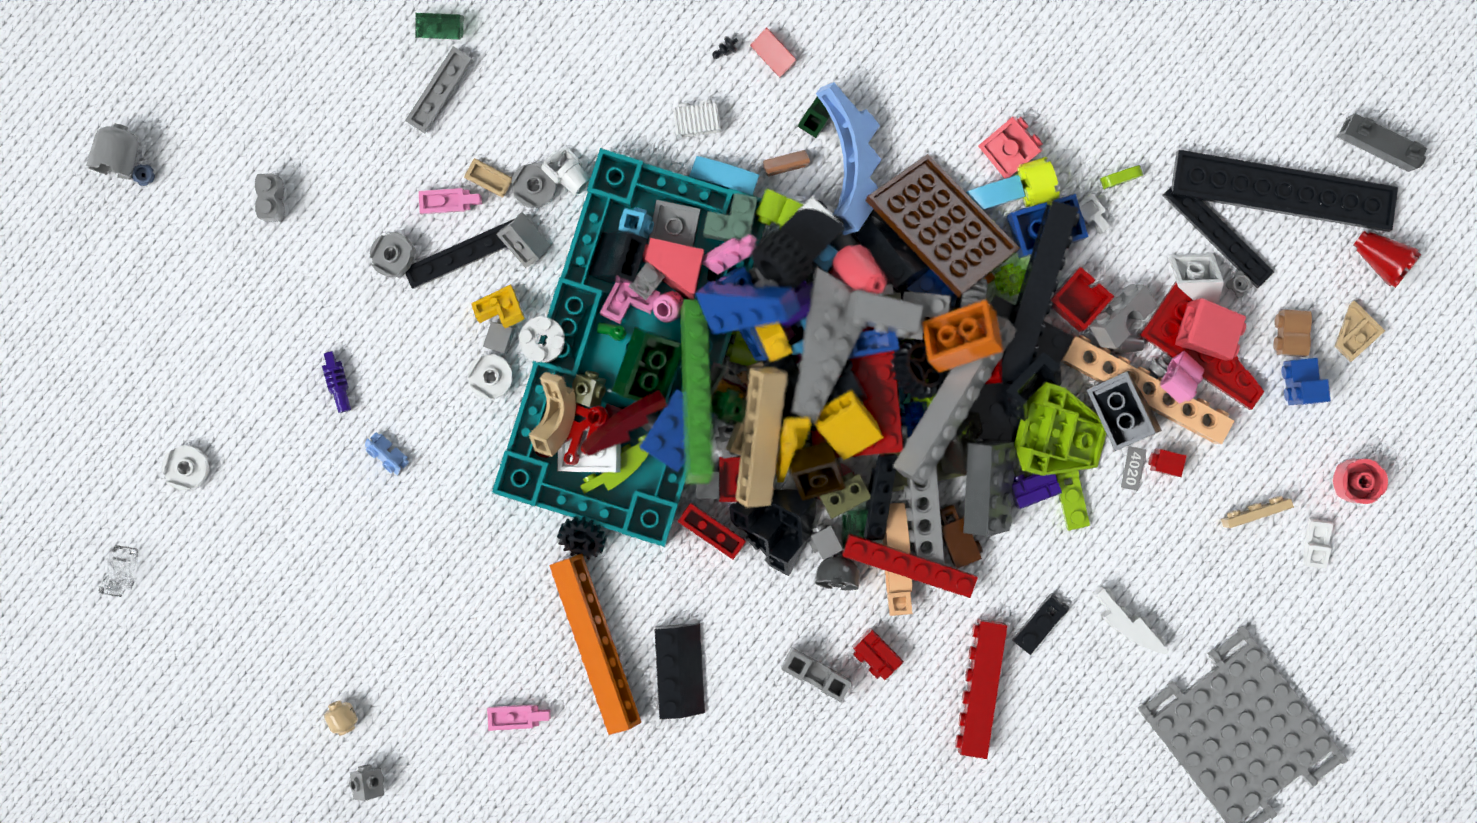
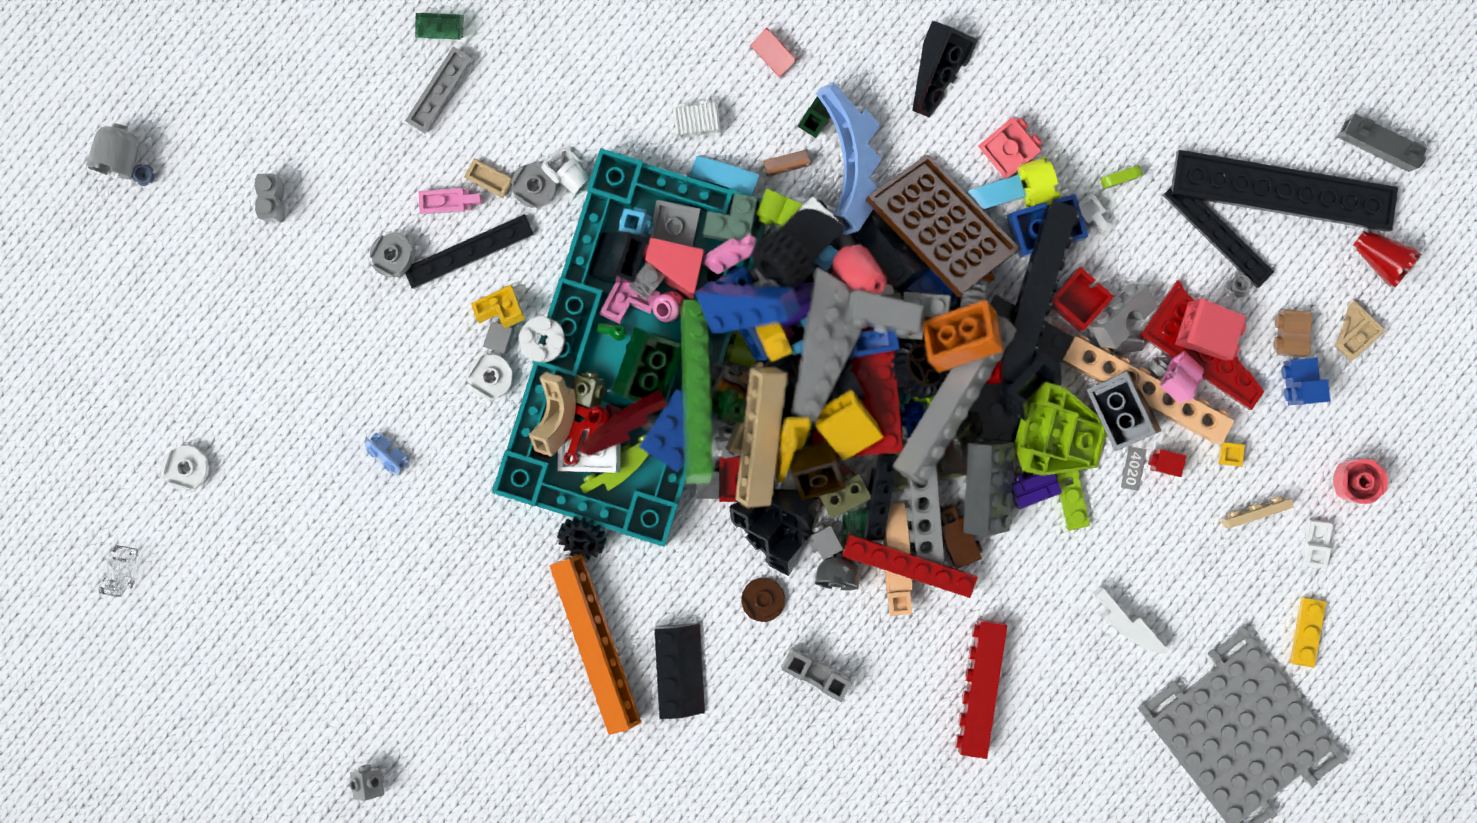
dark purple hinge [322,351,351,413] -> none
tan head [324,700,358,736] -> none
bright pink hinge [487,704,551,731] -> none
light grey panel [496,212,551,268] -> none
red brick [677,502,746,560] -> none
black hair [712,36,739,59] -> none
red brick [852,628,904,680] -> none
clear neon green brick [994,263,1026,297] -> none
black plate [1012,593,1070,655] -> none
white slope [1168,254,1224,303] -> none
none -> reddish brown tile [741,577,785,622]
none -> black wedge [912,20,978,117]
none -> yellow plate [1218,442,1245,467]
none -> yellow plate [1290,597,1326,668]

